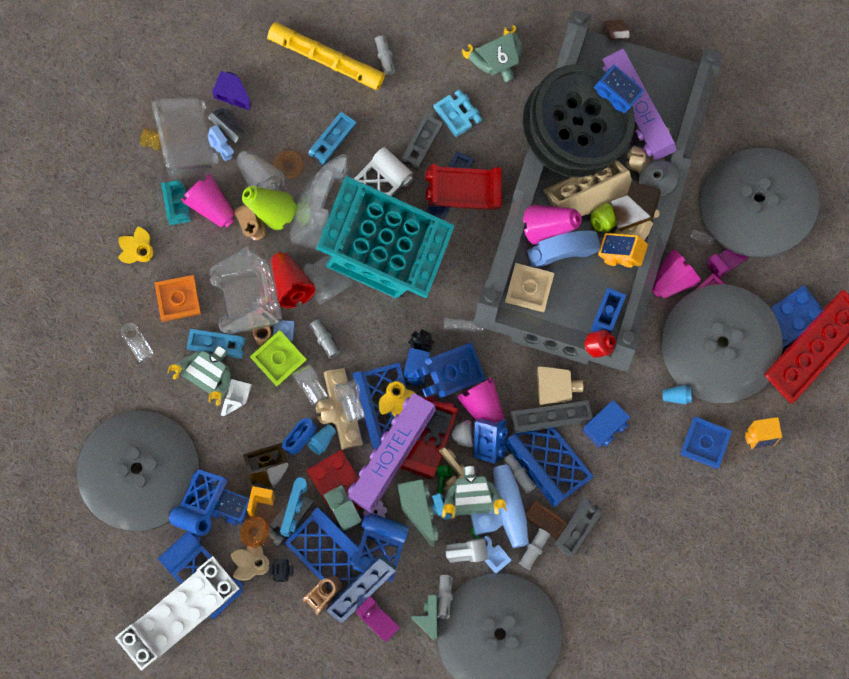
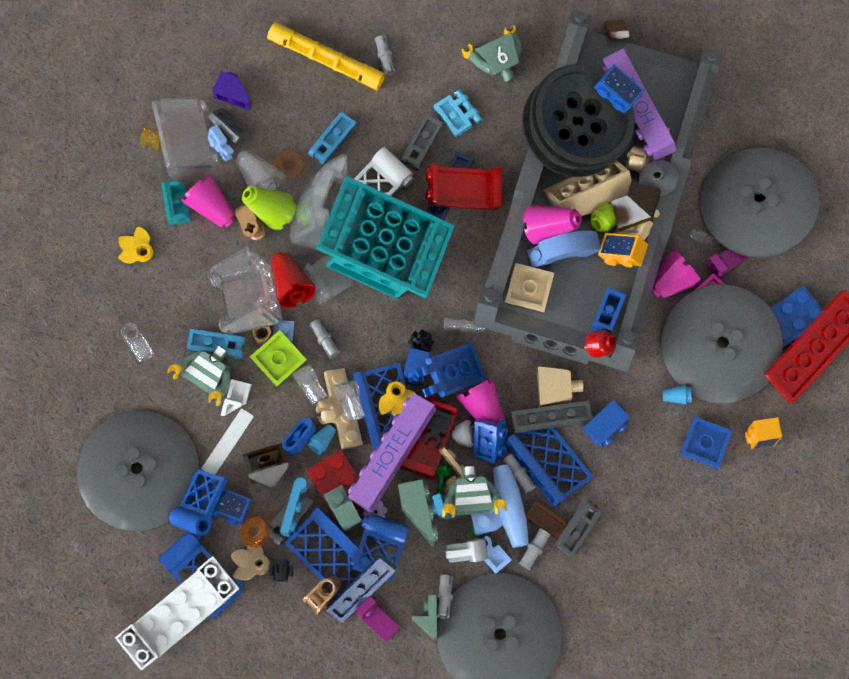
orange plate [154,275,201,322] -> none
light orange panel [247,486,275,518] -> none
none -> white sticker [201,409,254,474]

